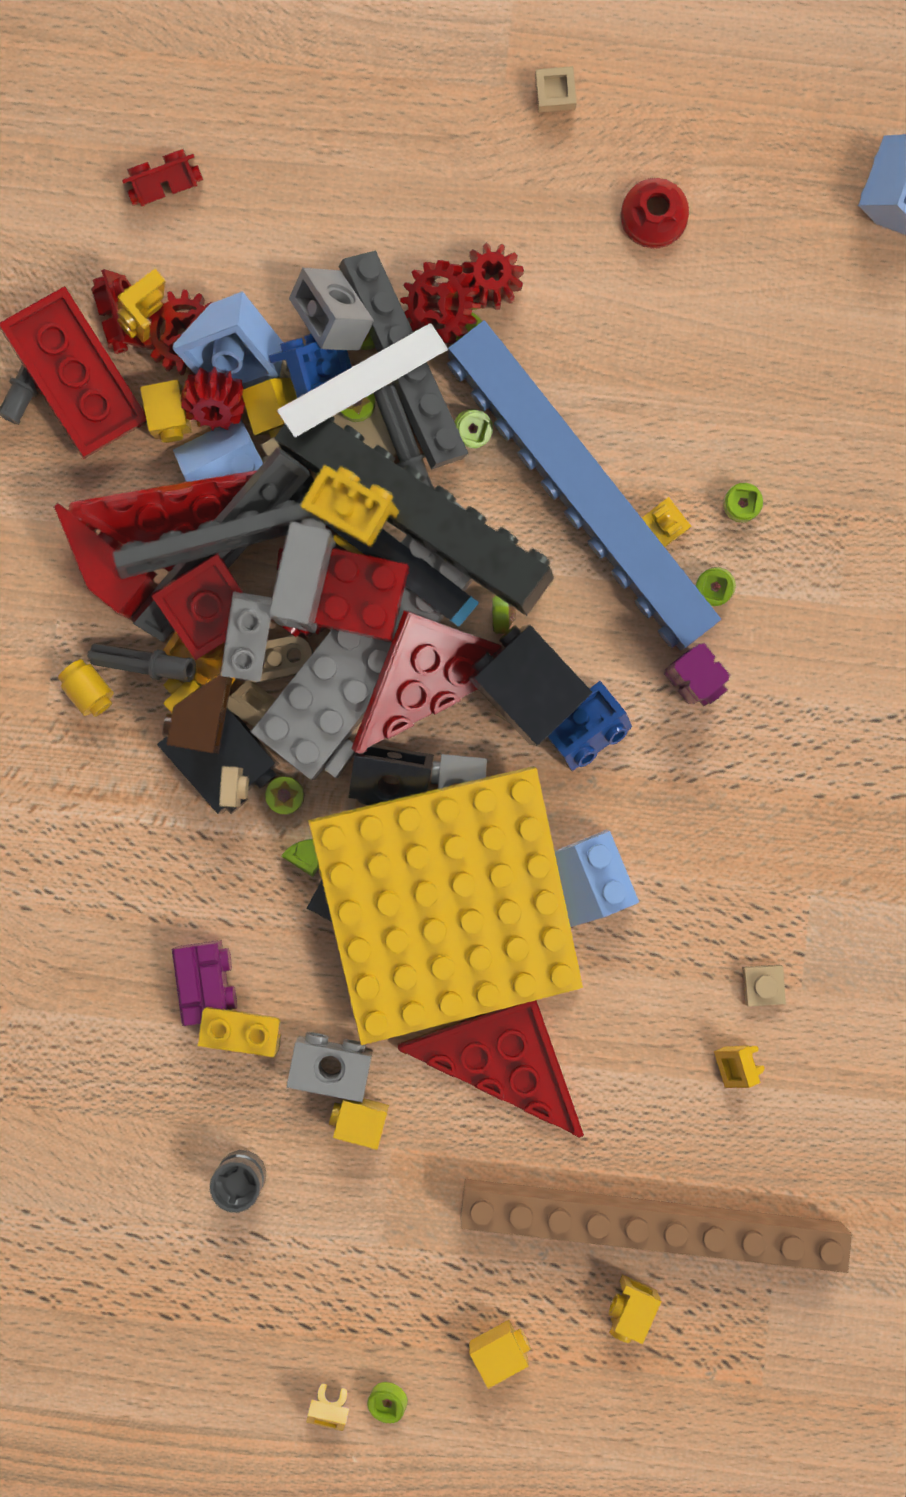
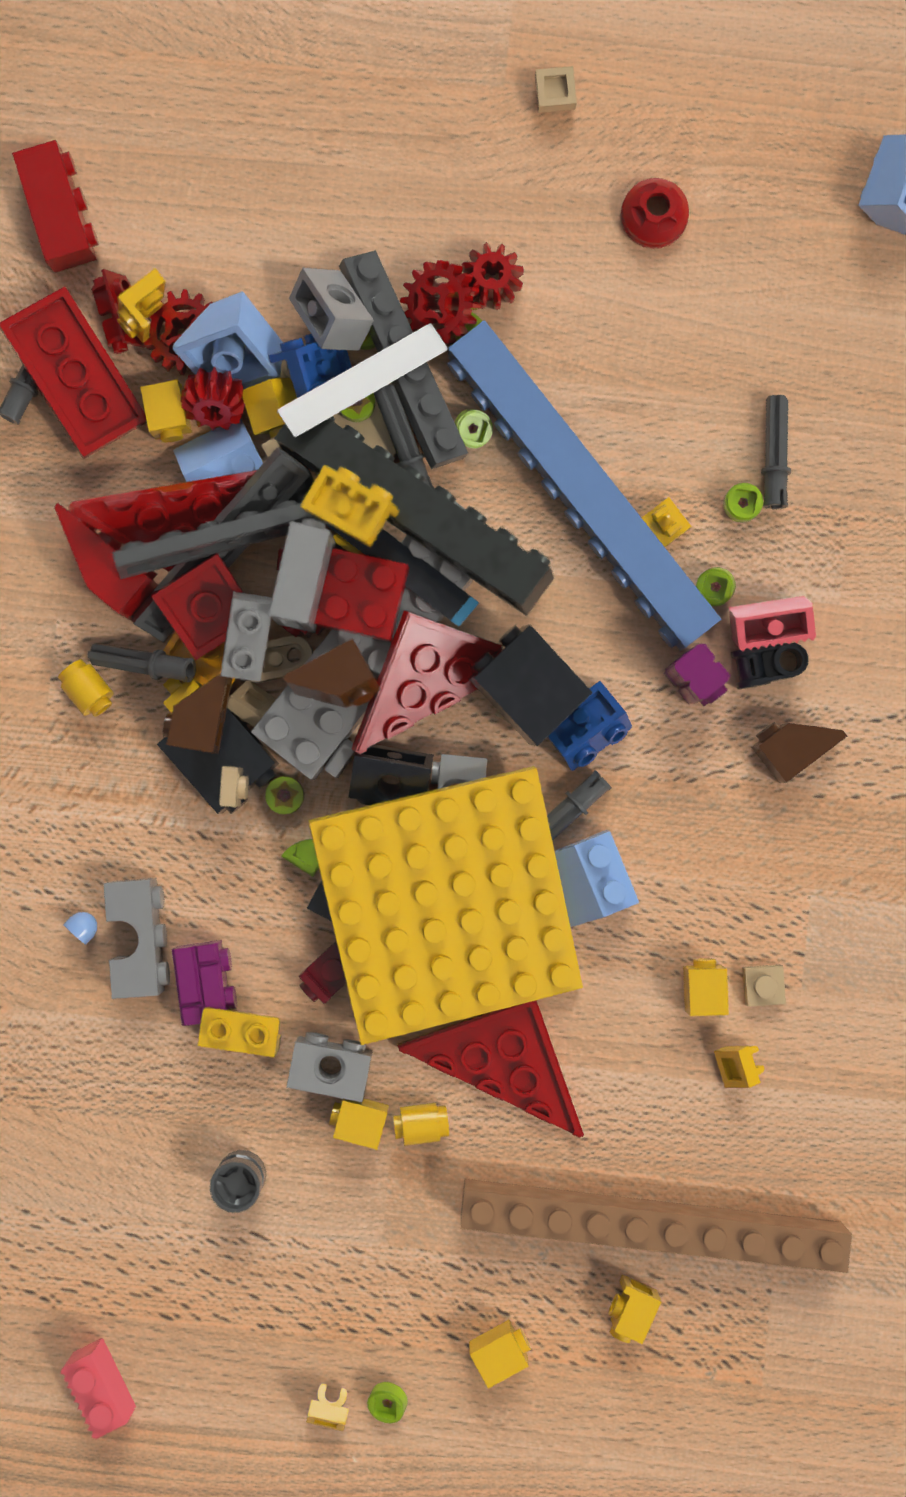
red hinge [122,149,203,207] -> none
lime tile [492,596,516,634] -> none
none -> red brick [12,140,99,273]
none -> coral brick [60,1338,136,1439]
none -> light blue hinge [63,912,97,945]
none -> light grey arch [103,878,170,999]
none -> reddish brown slope [283,638,381,708]
none -> dark red bracket [299,942,346,1004]
none -> yellow brick [393,1102,449,1146]
none -> dark grey axle [547,770,612,841]
none -> yellow brick [683,958,729,1016]
none -> coral brick [729,596,816,651]
none -> black piece [730,643,809,690]
none -> reddish brown slope [752,722,847,783]
none -> dark grey axle [761,395,791,509]

